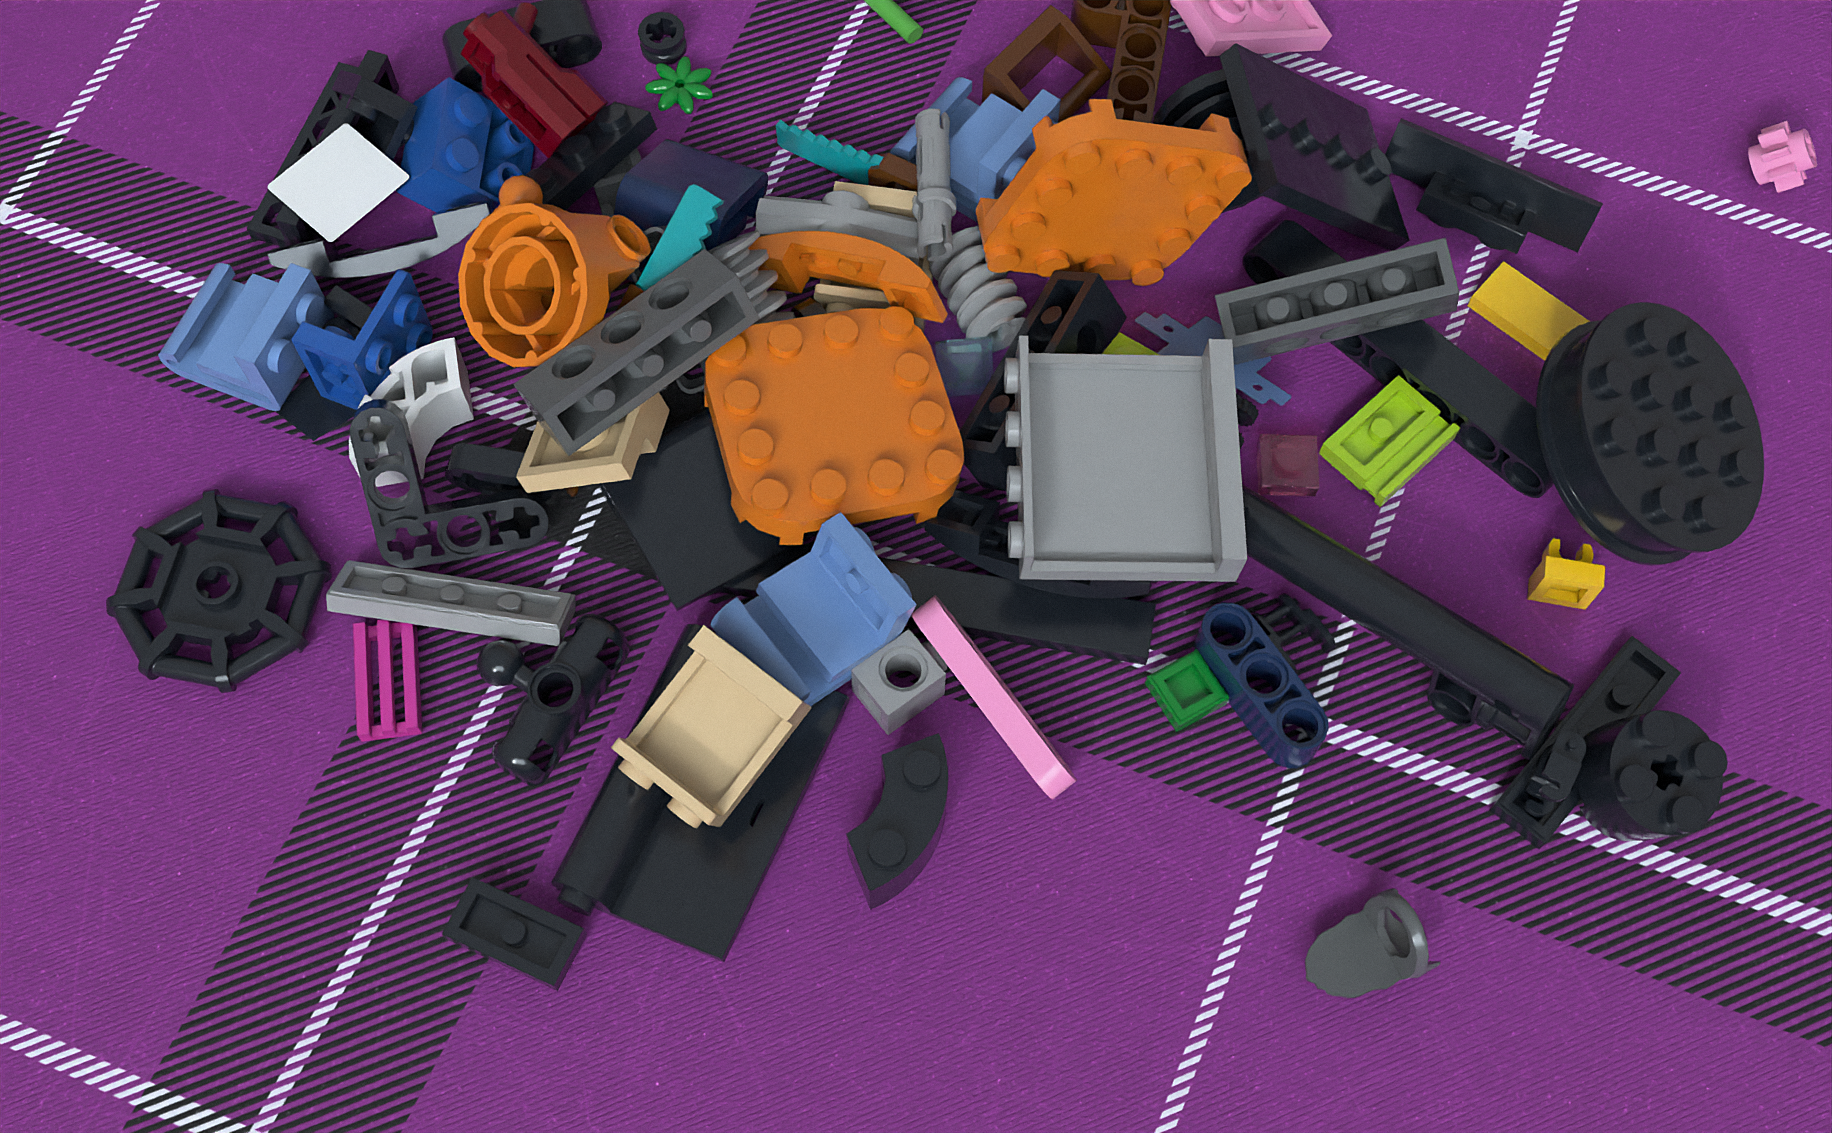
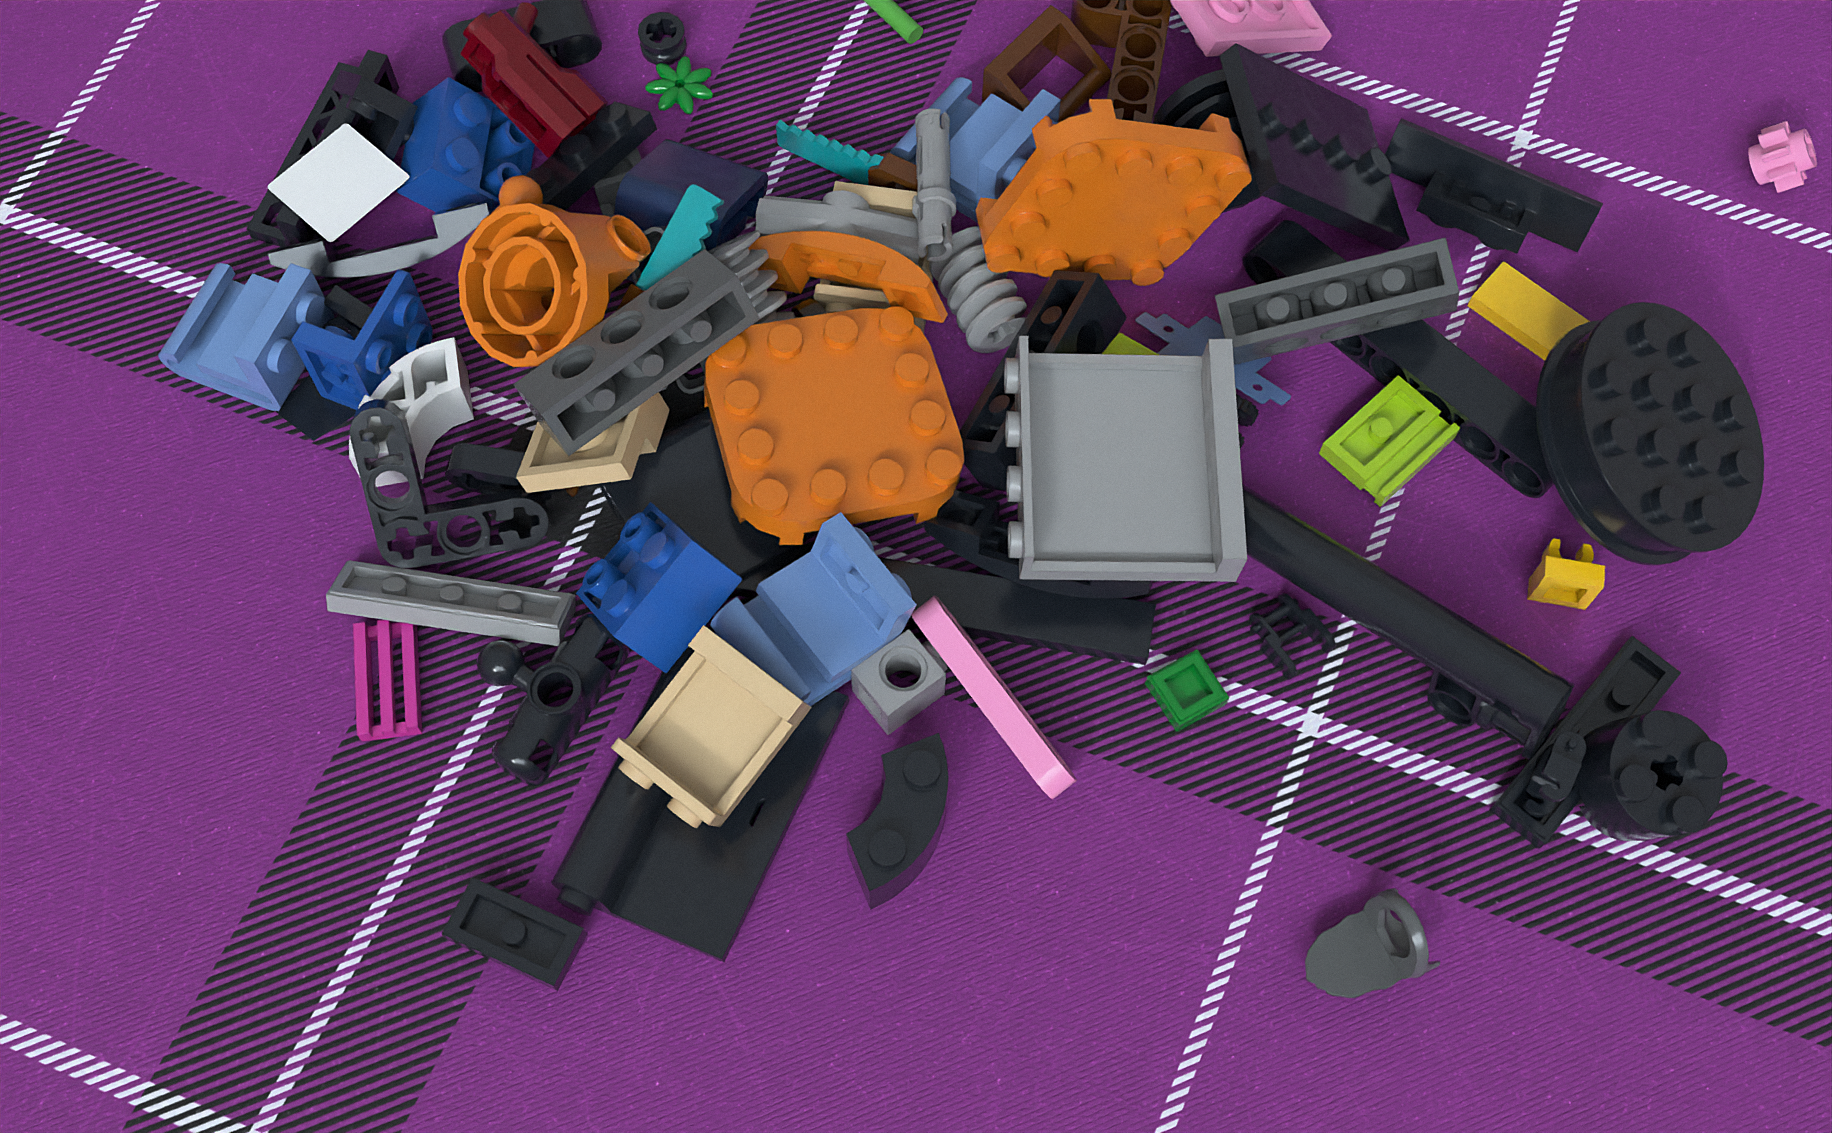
black plate [106,489,332,693] -> none
clear light blue slope [935,337,993,396] -> none
dark blue beam [1194,602,1329,768] -> none
clear pink plate [1256,434,1319,496] -> none
none -> blue slope [576,502,743,673]

